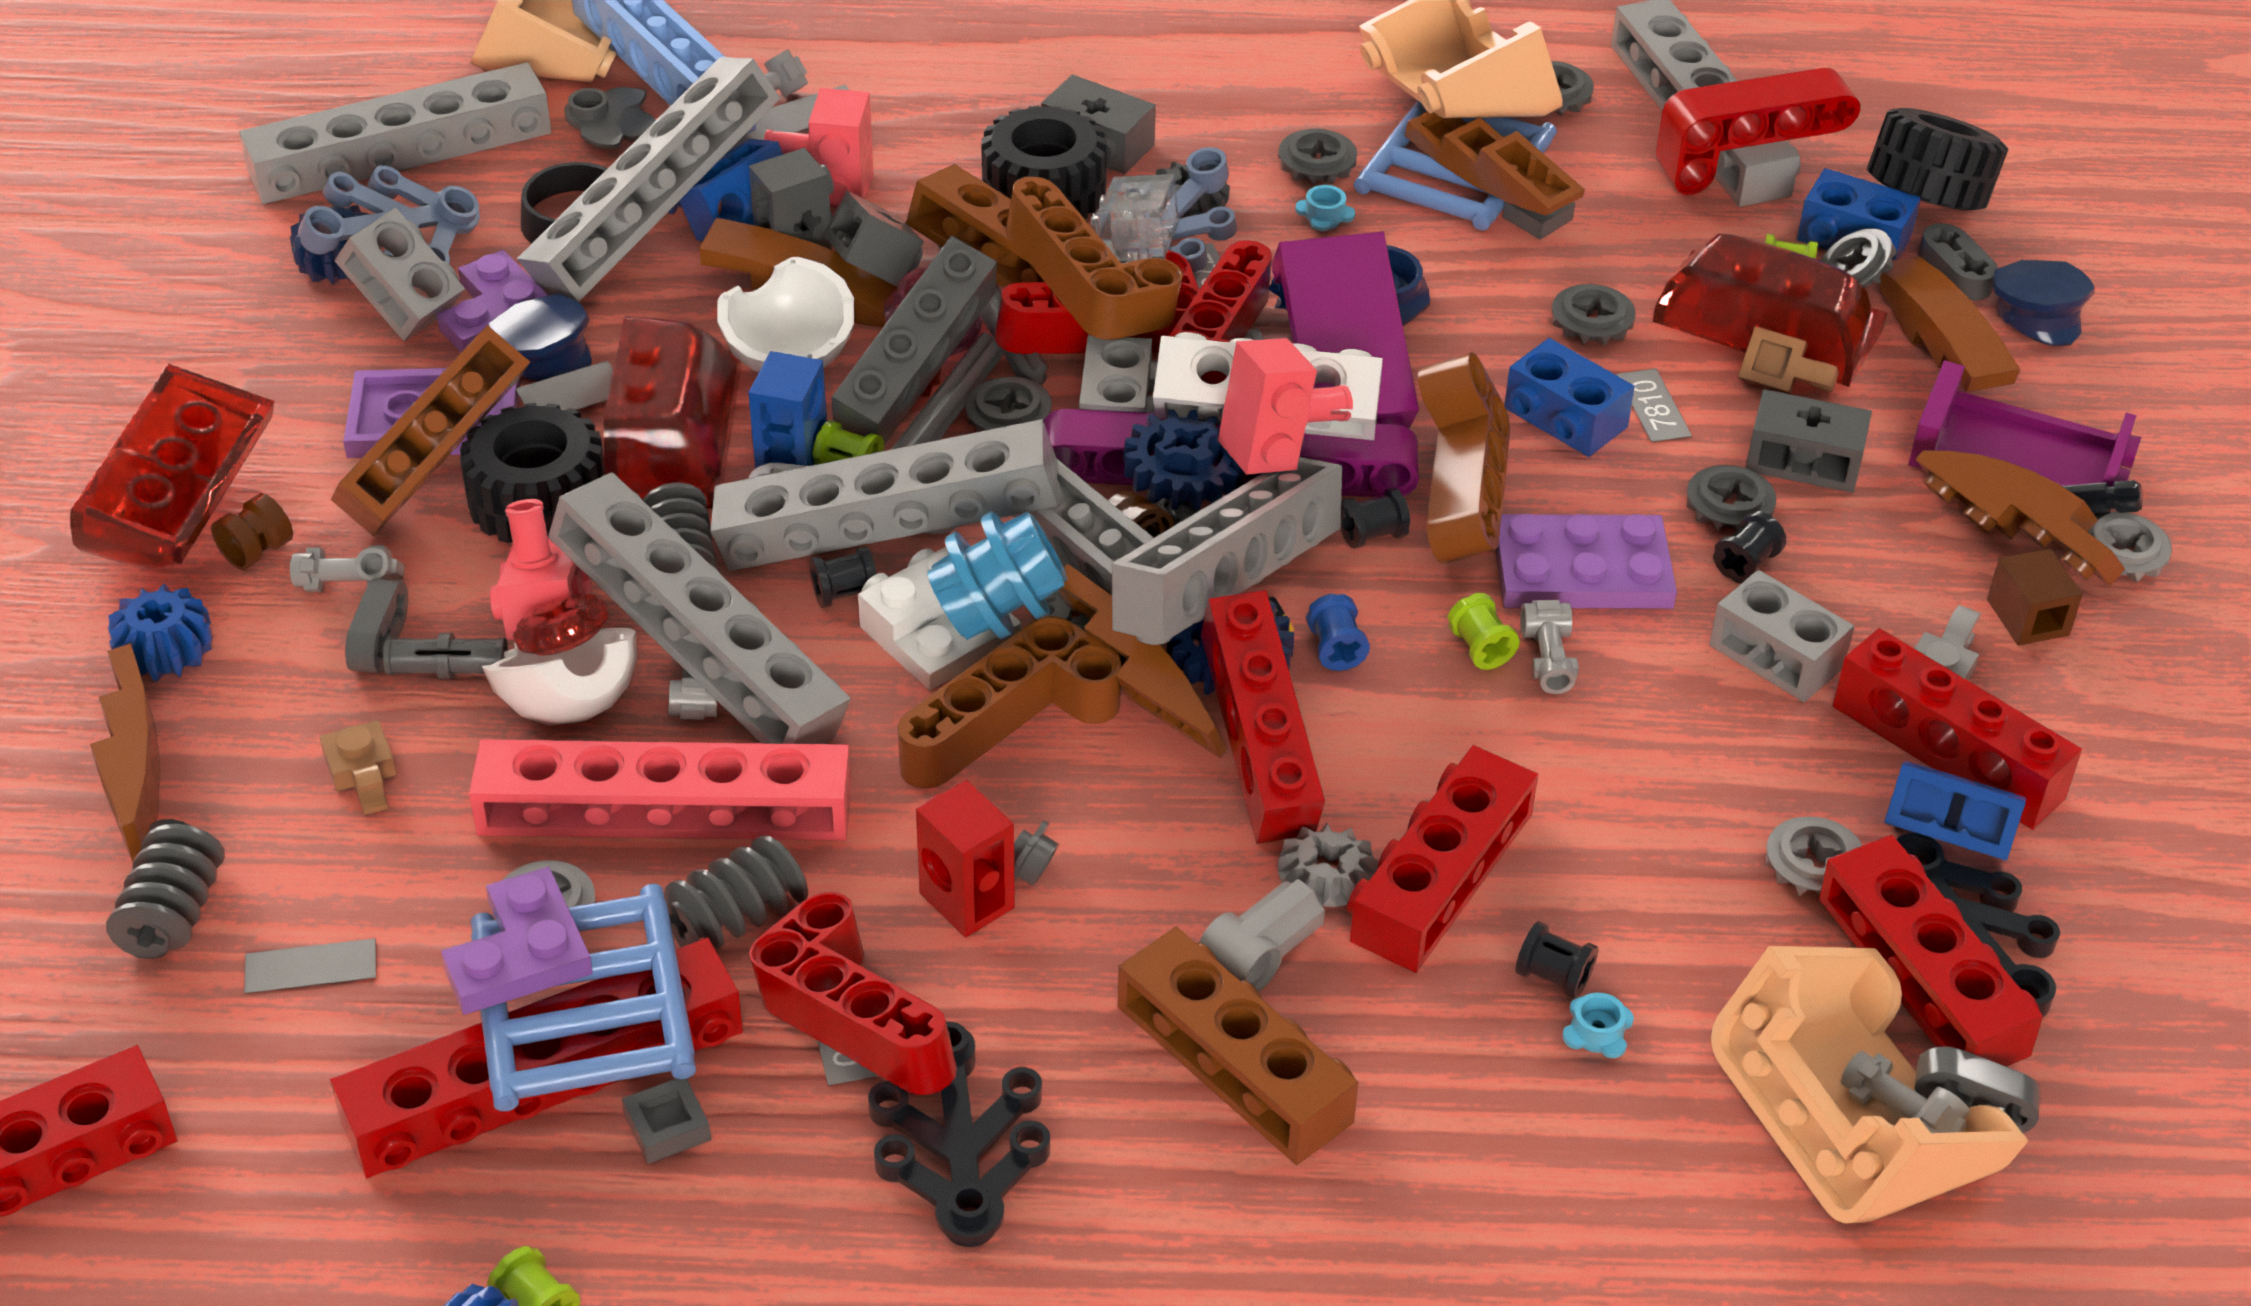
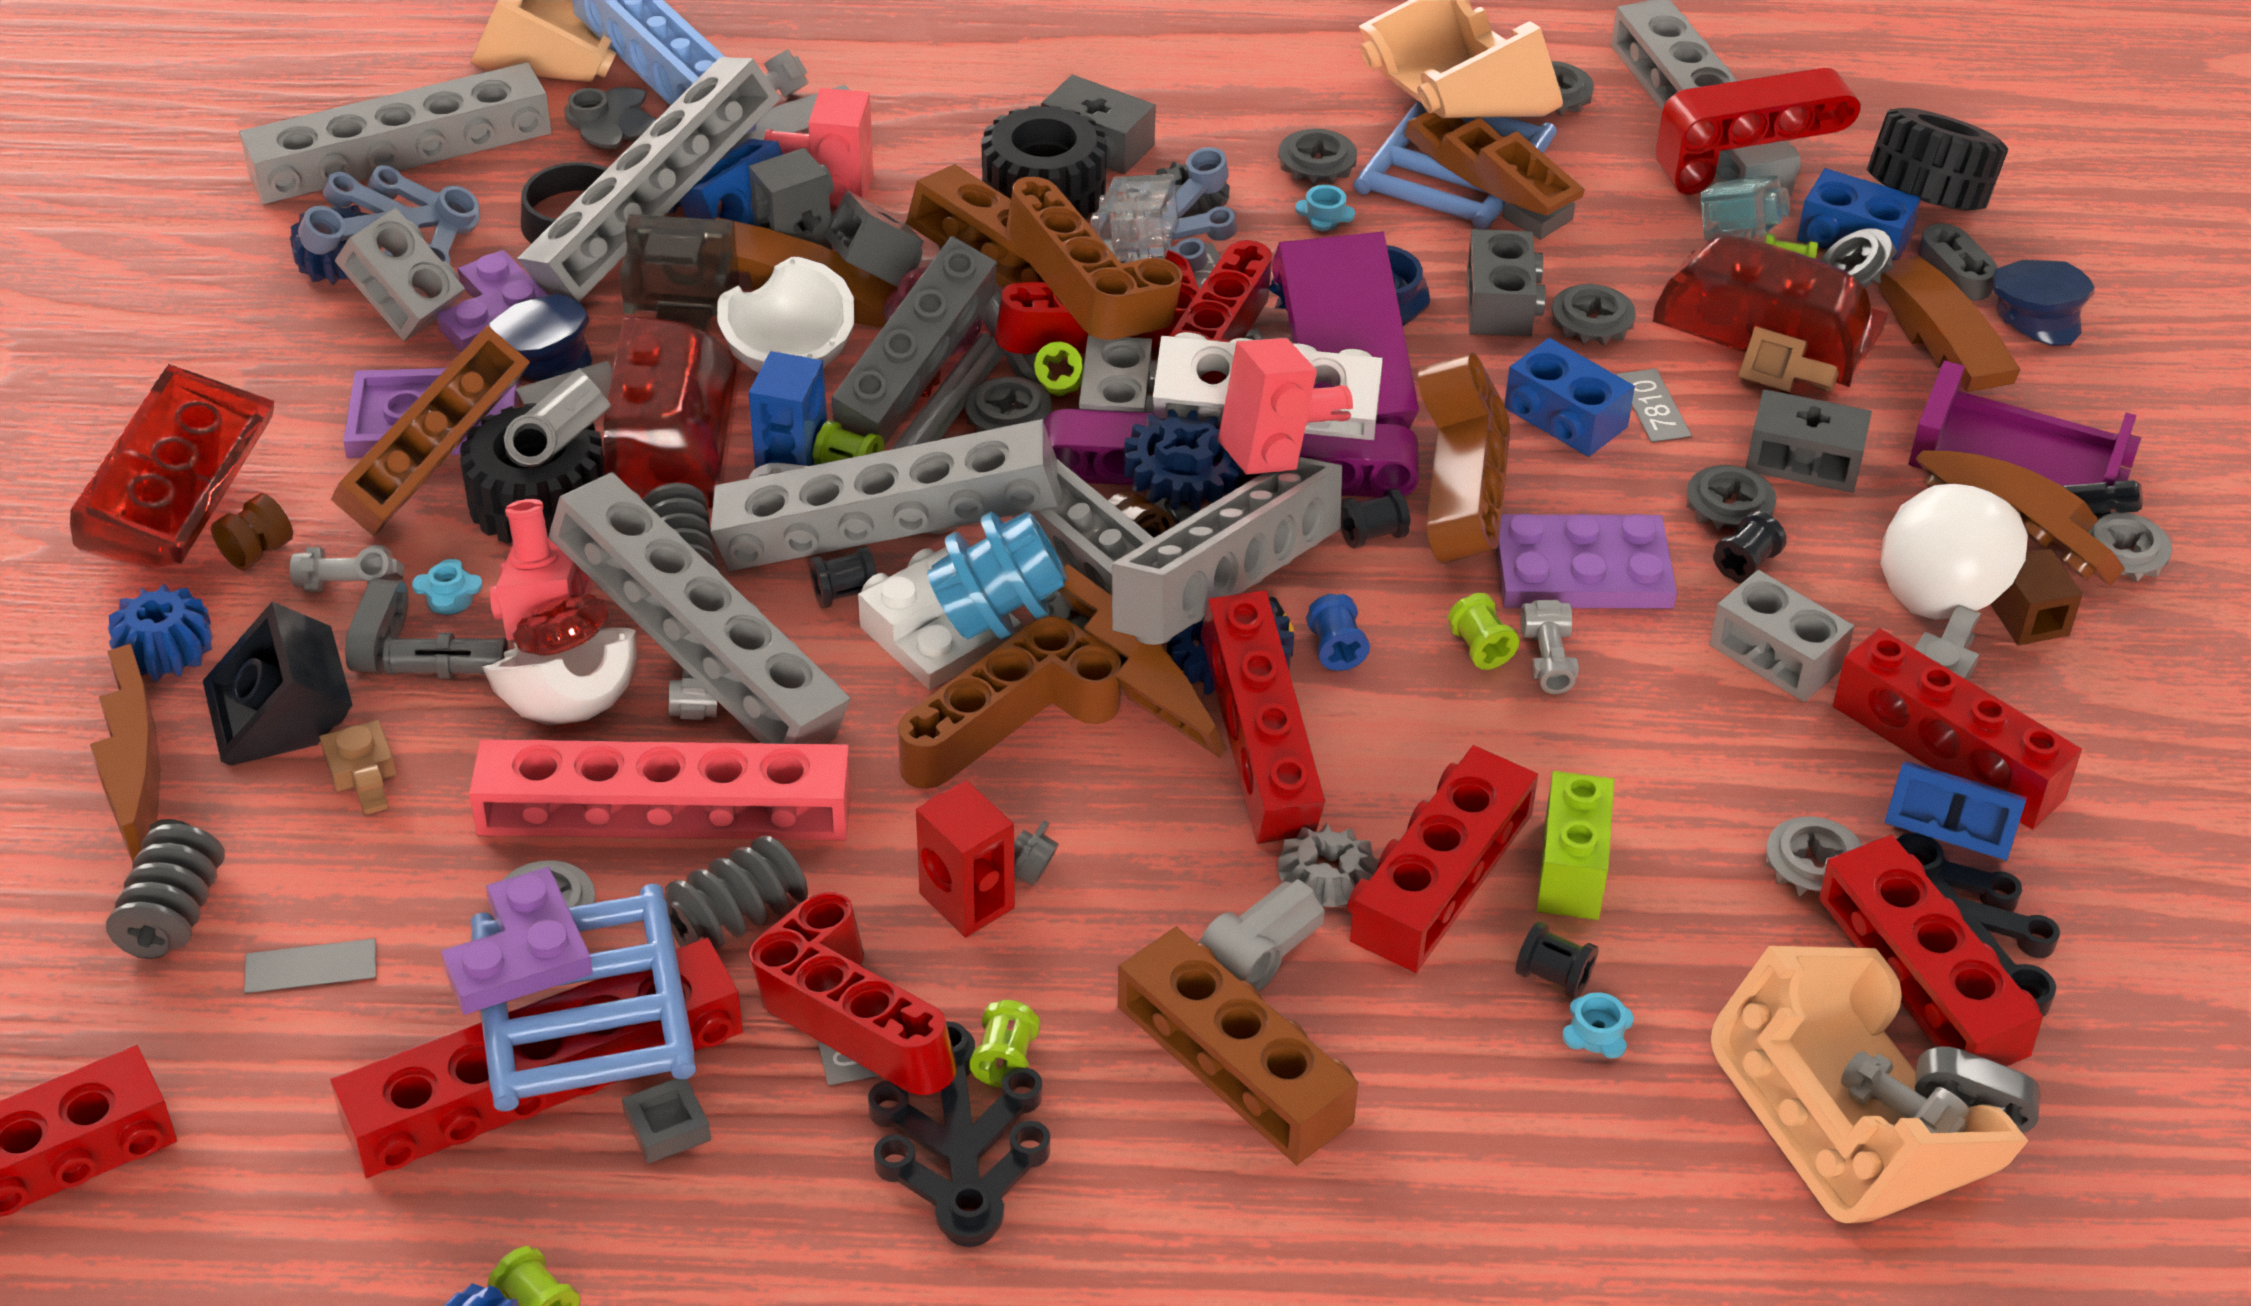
none -> black slope [203,601,353,766]
none -> medium azure plate [412,559,482,615]
none -> light grey piece [504,368,612,468]
none -> clear smoke panel [620,214,740,341]
none -> lime bush [970,999,1040,1088]
none -> lime bush [1034,341,1084,397]
none -> dark grey brick [1466,229,1546,337]
none -> lime brick [1536,771,1615,920]
none -> clear light blue brick [1701,175,1790,243]
none -> white cylinder [1880,484,2028,620]

